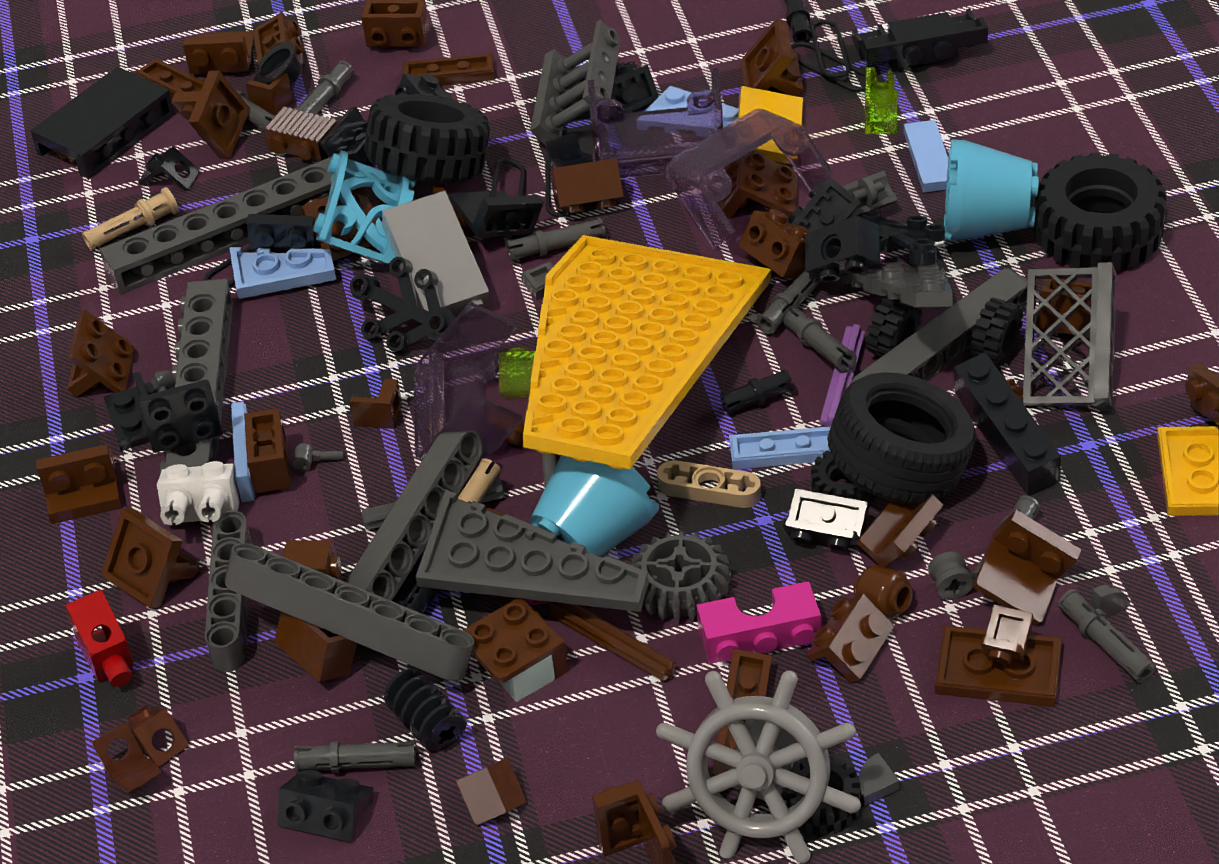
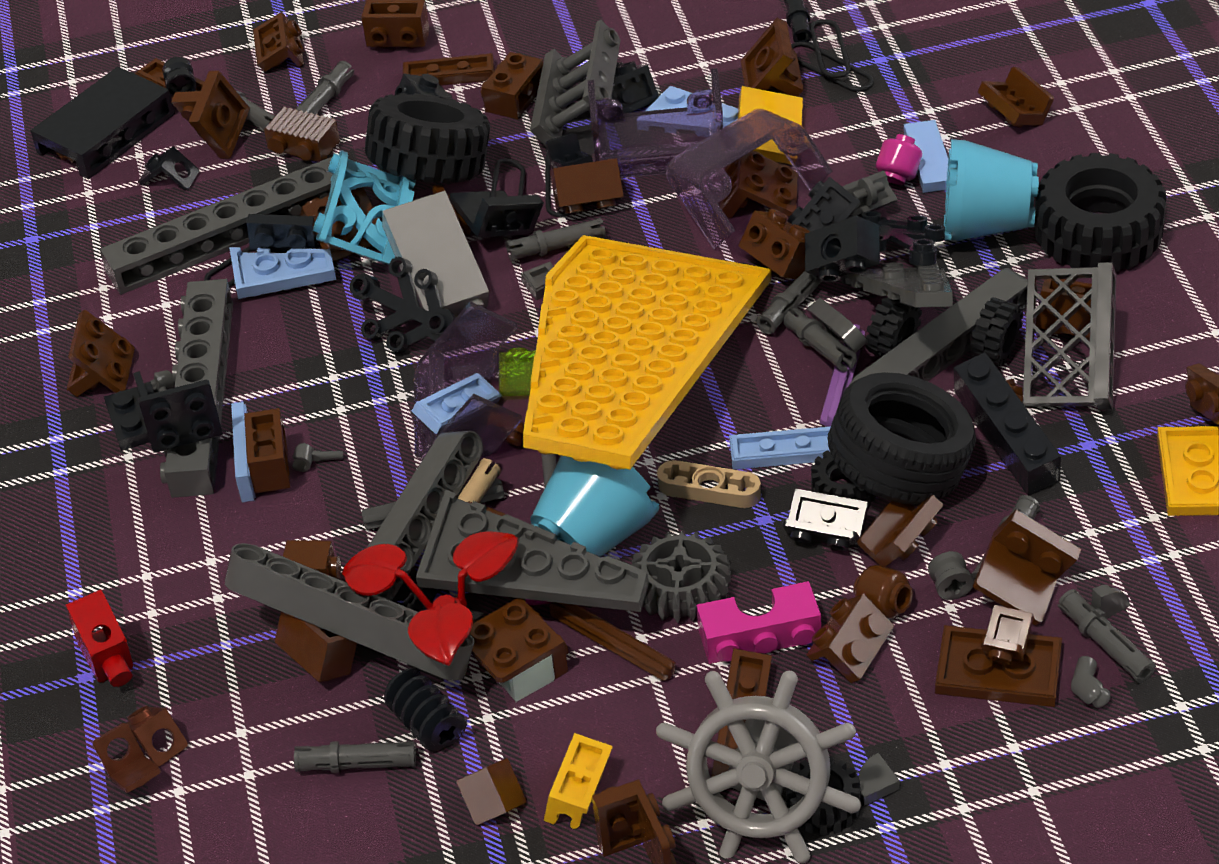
reddish brown bracket [36,444,122,524] -> none
tan pin [82,187,179,251] -> none
reddish brown bracket [101,508,199,608] -> none
white brick [157,461,240,525] -> none
reddish brown bracket [183,31,255,74] -> none
dark grey beam [205,510,252,672] -> none
reddish brown panel [246,73,293,116] -> none
black piece [253,41,302,90] -> none
black bracket [277,770,374,842] -> none
black bracket [321,107,369,164] -> none
reddish brown panel [349,379,402,429] -> none
black pin [720,369,794,415] -> none
black bracket [852,8,988,69] -> none
clear neon green hinge [865,67,898,134] -> none
none -> black wheel [162,57,197,97]
none -> red plant [341,531,519,666]
none -> light blue tile [411,373,502,435]
none -> reddish brown brick [481,52,543,120]
none -> yellow hinge [544,733,613,829]
none -> dark grey beam [807,297,868,353]
none -> dark pink head [875,134,923,185]
none -> reddish brown bracket [978,67,1054,127]
none -> dark grey arm [1071,656,1111,708]

